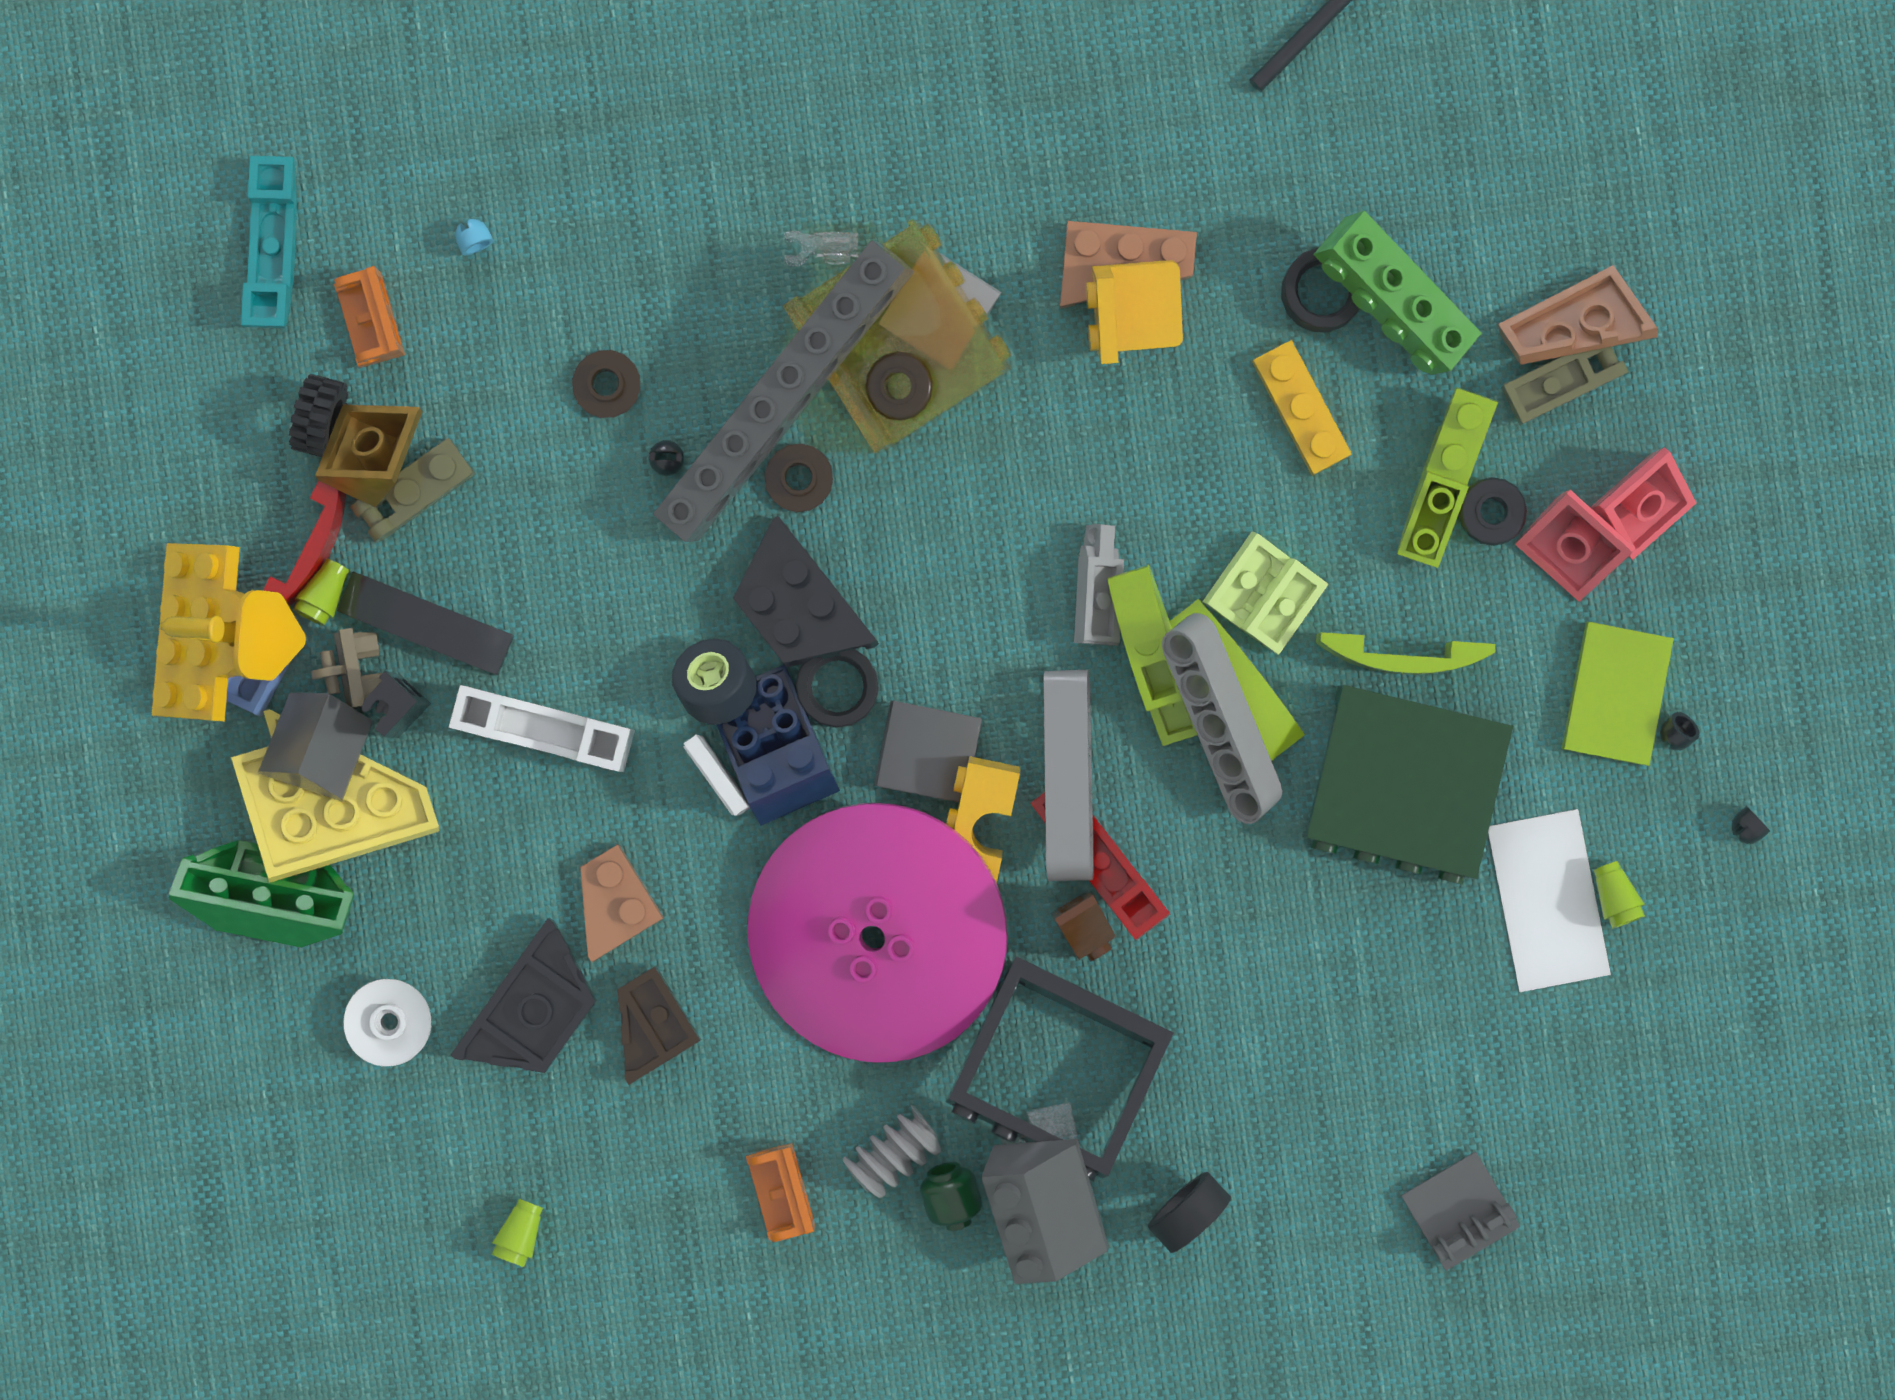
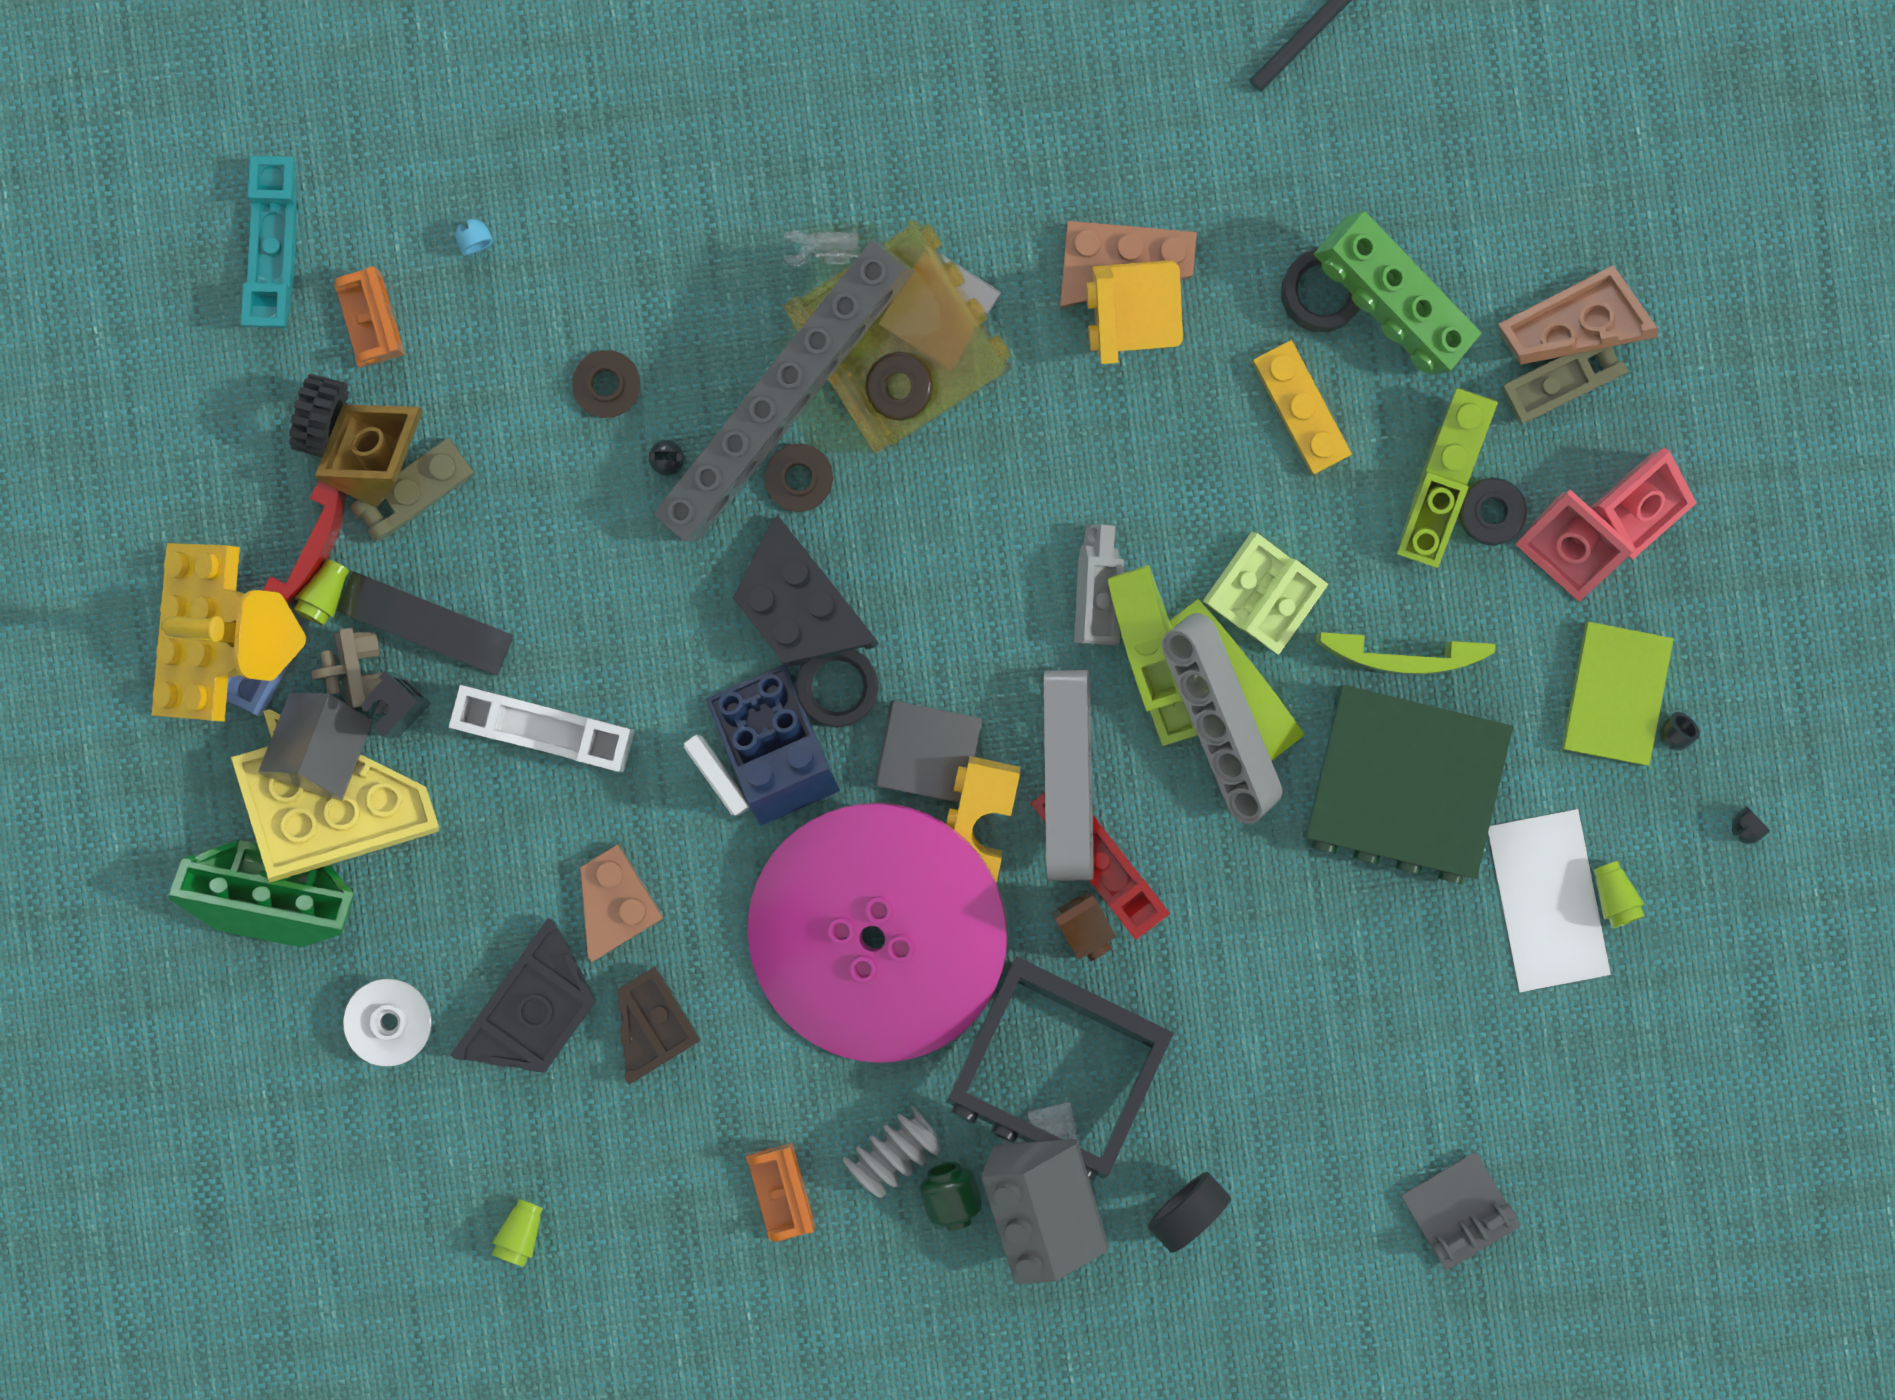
black wheel [672,638,756,725] -> none

